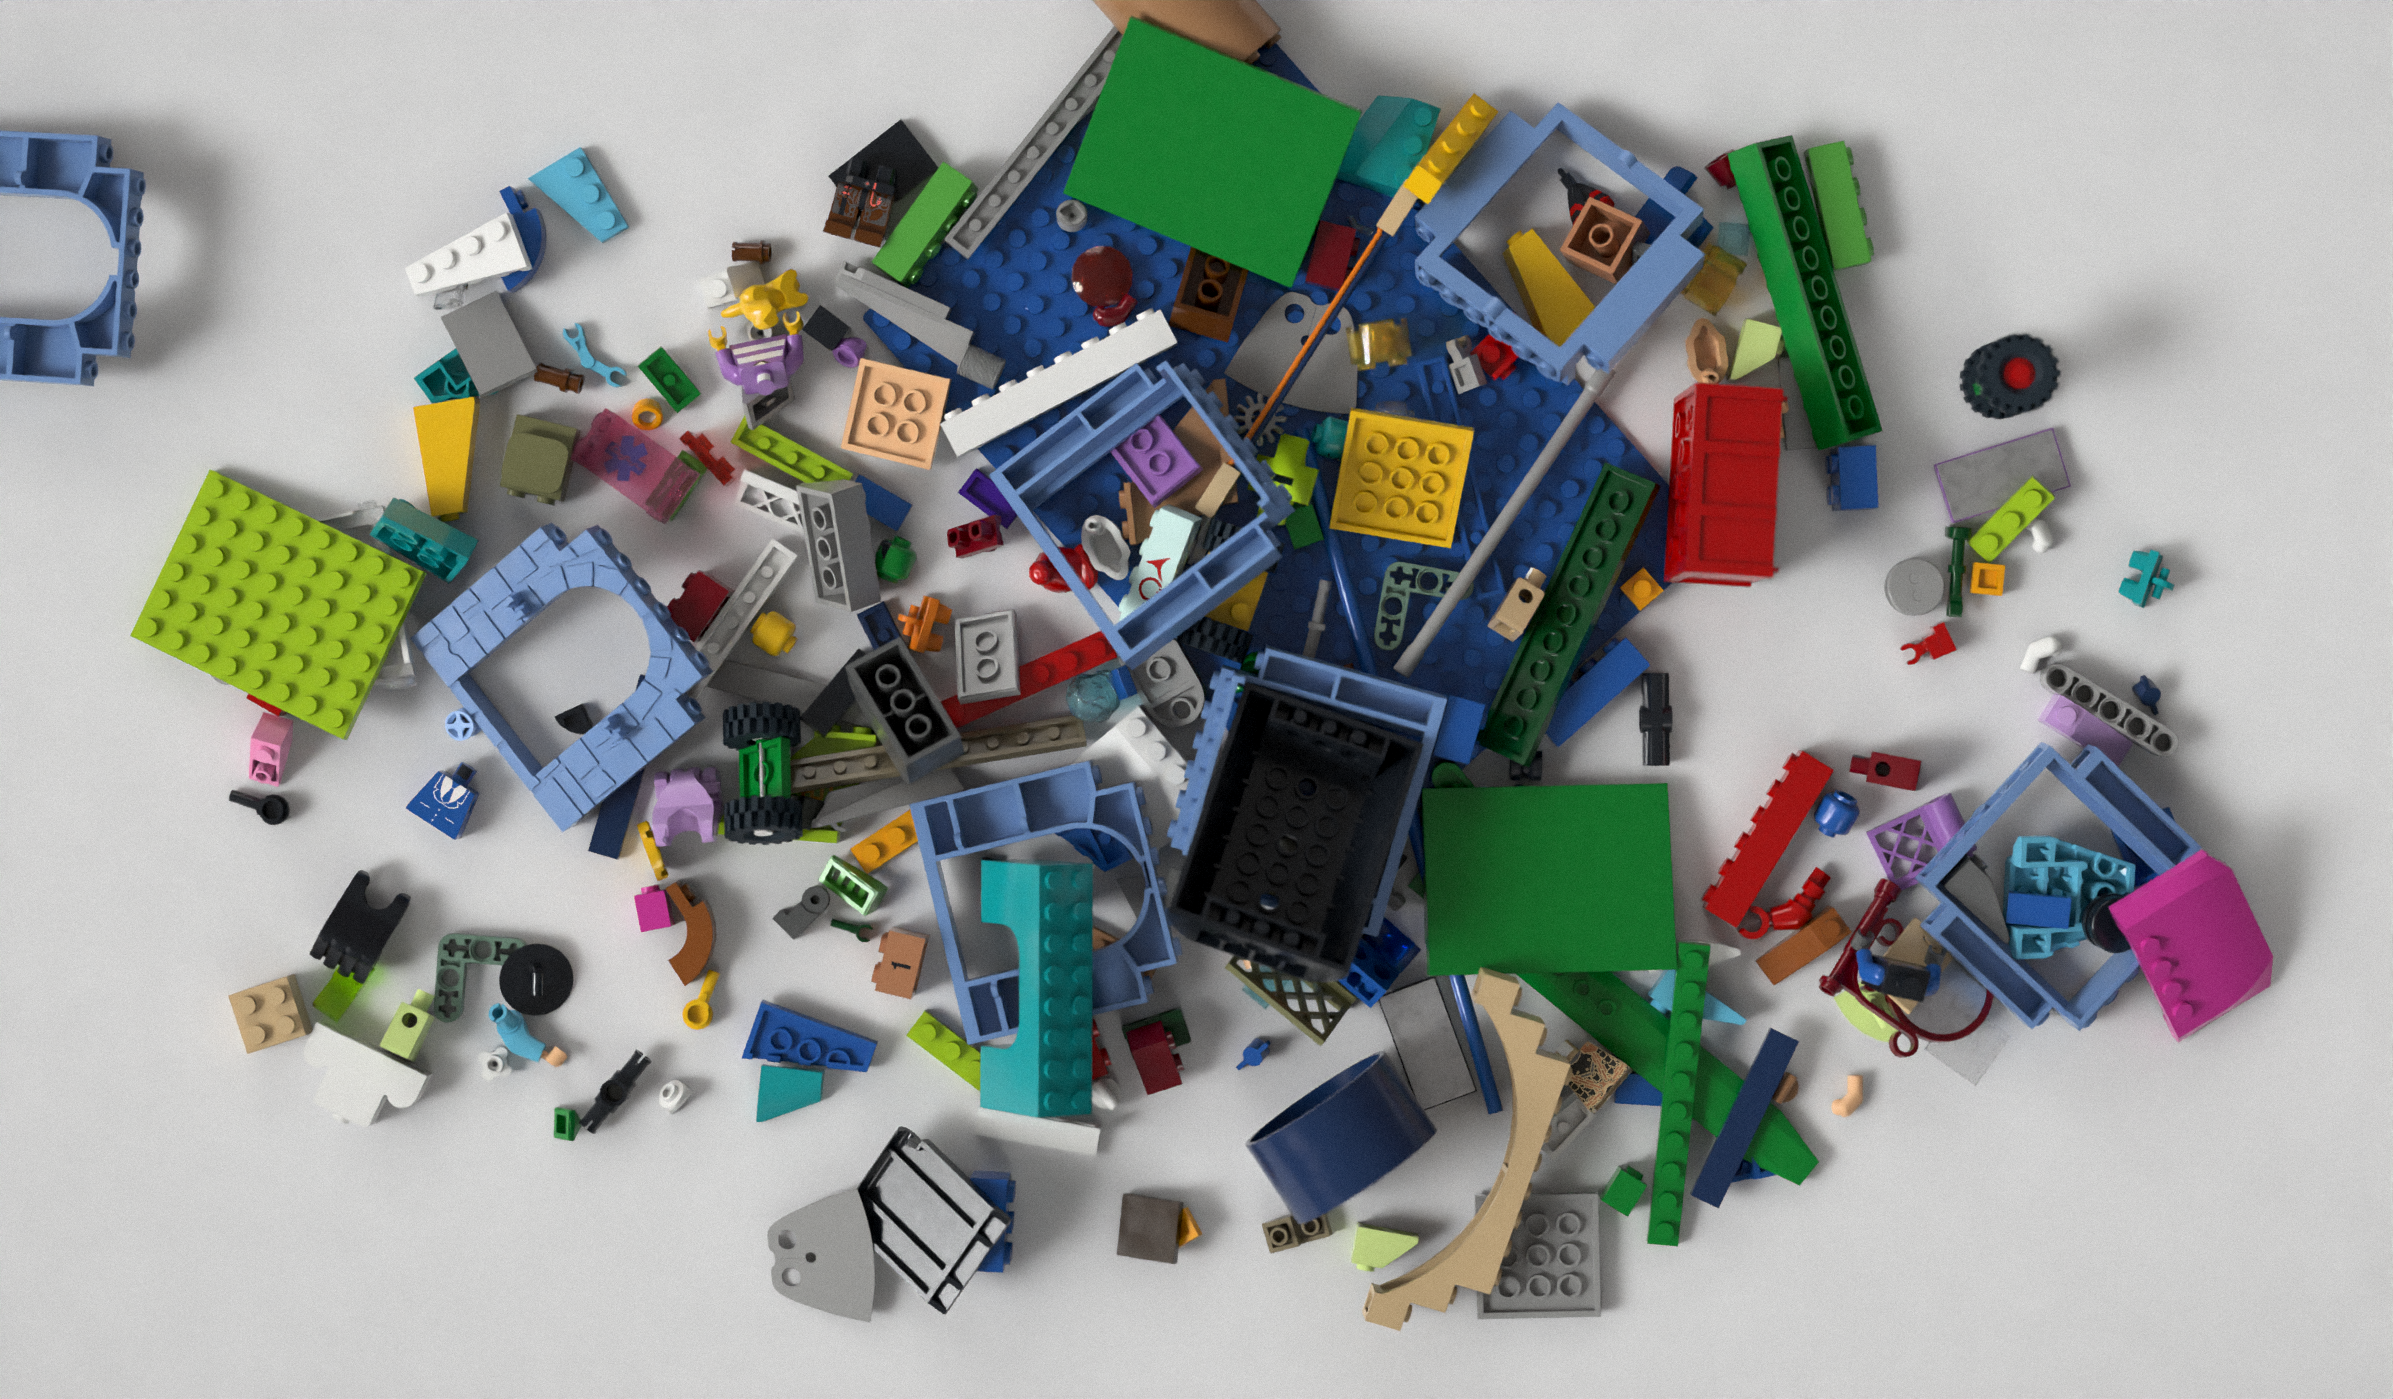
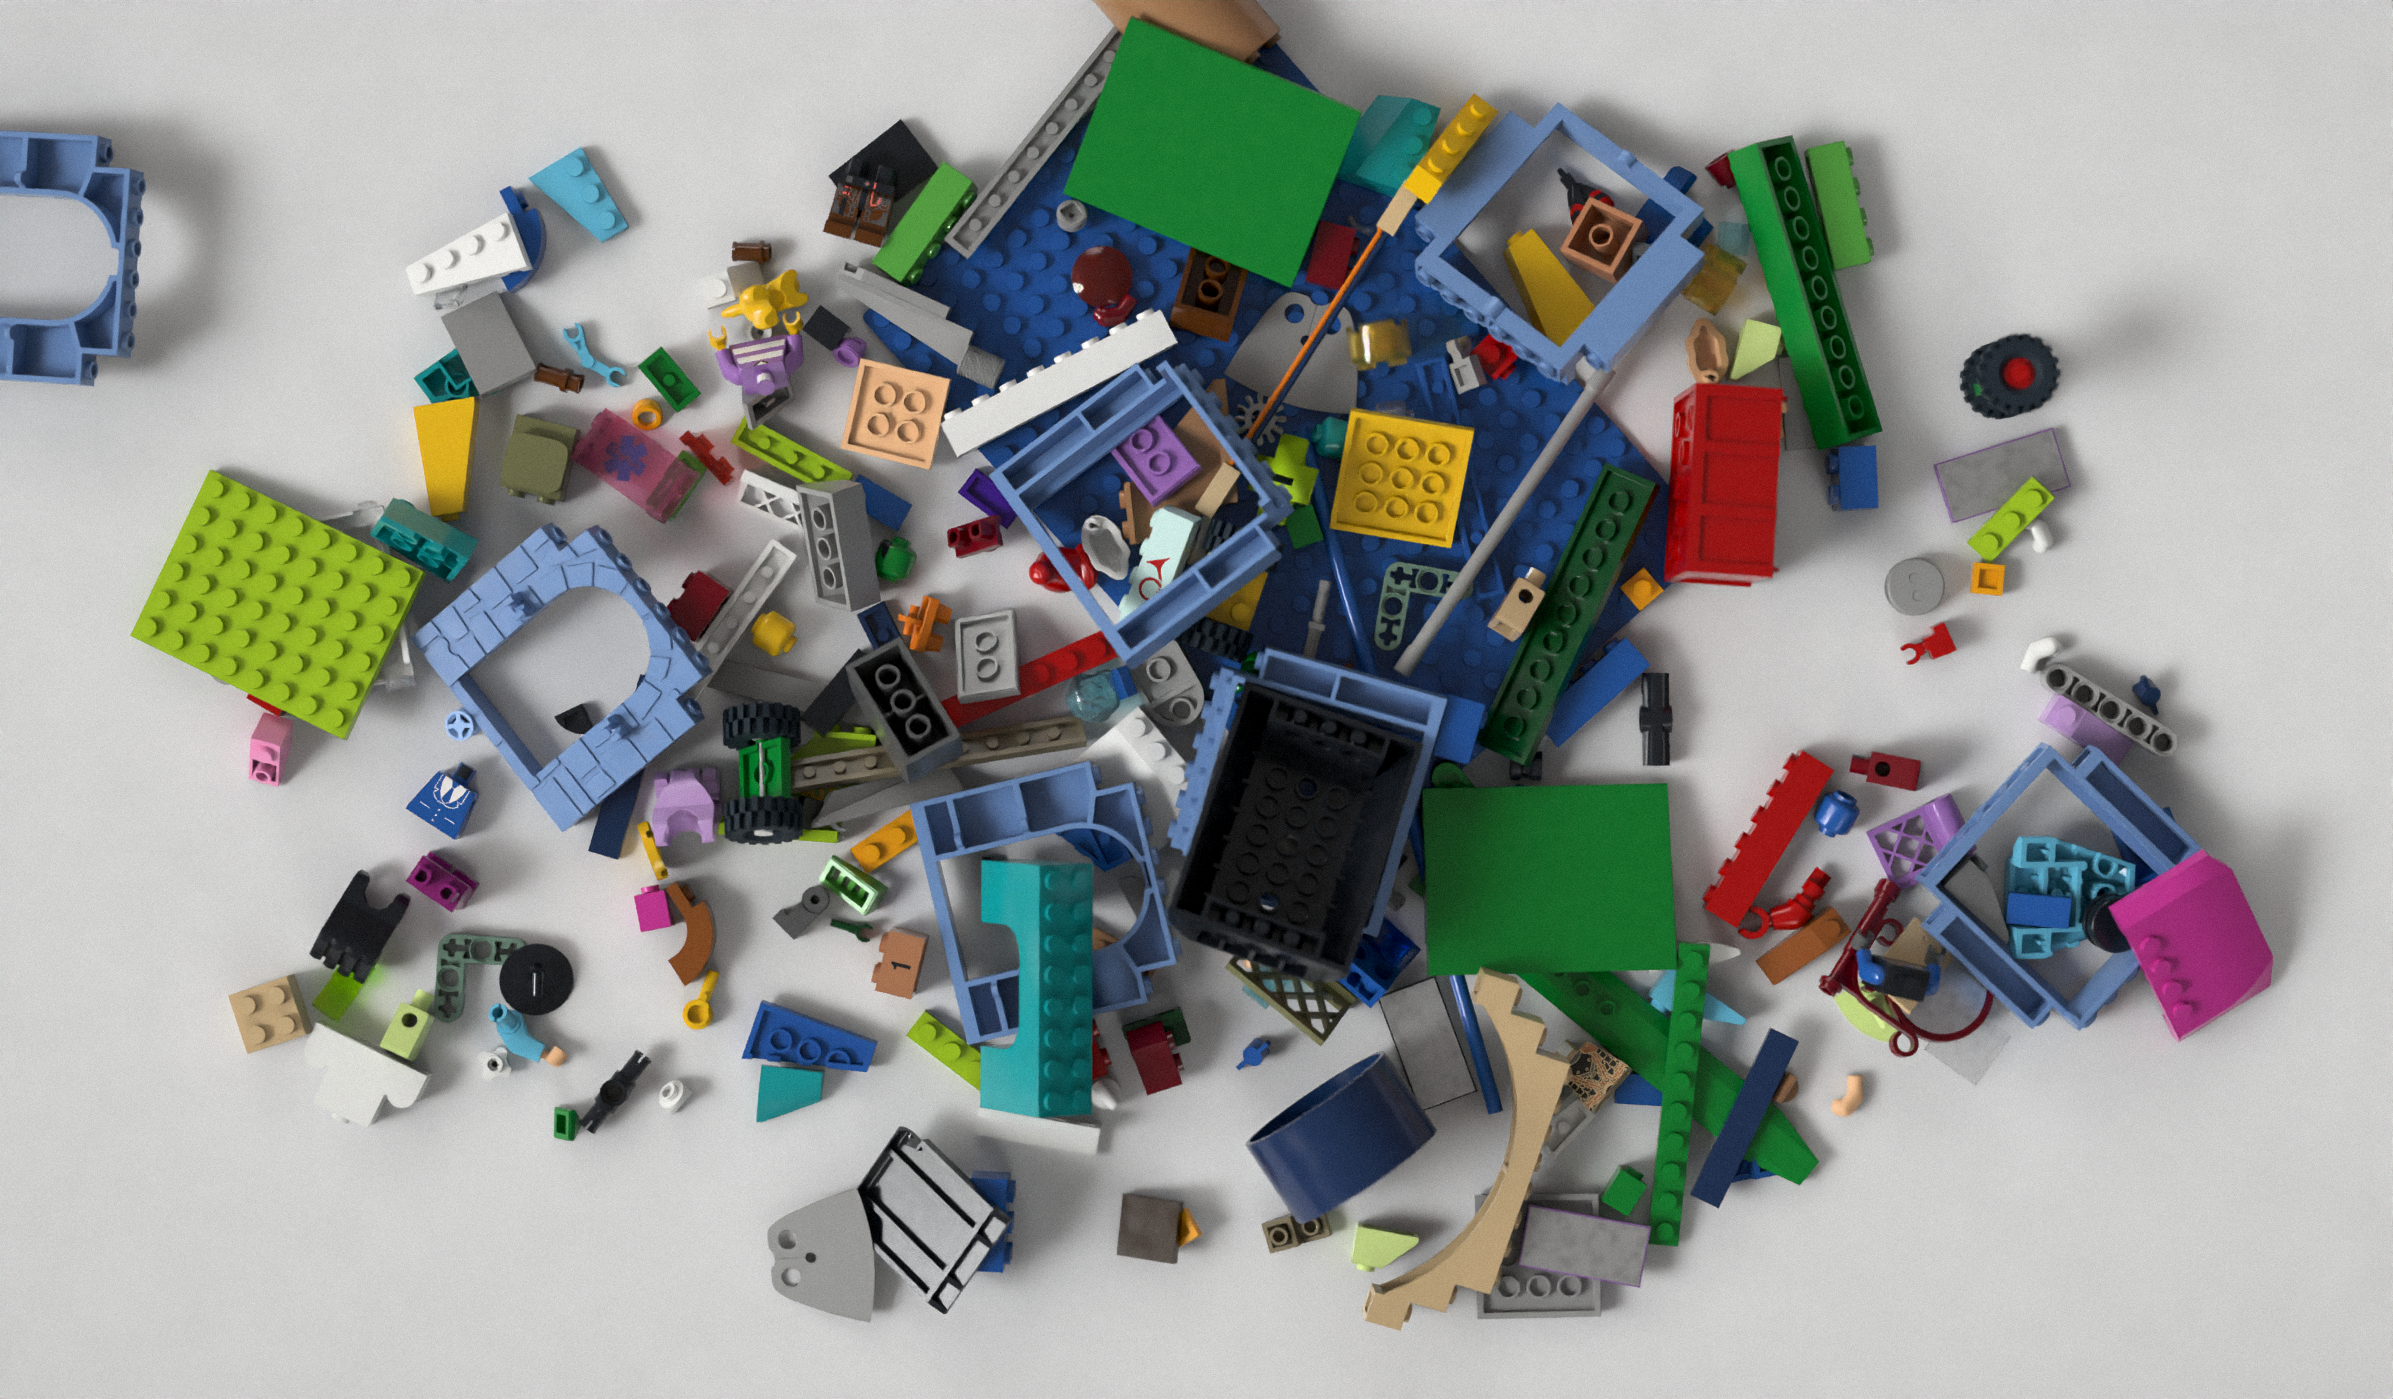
black plate [229,790,290,825] -> none
dark green piece [1945,526,1972,617] -> none
teal hips [2118,550,2175,608] -> none
none -> magenta hips [406,851,480,913]
none -> flat silver tile [1518,1204,1651,1288]

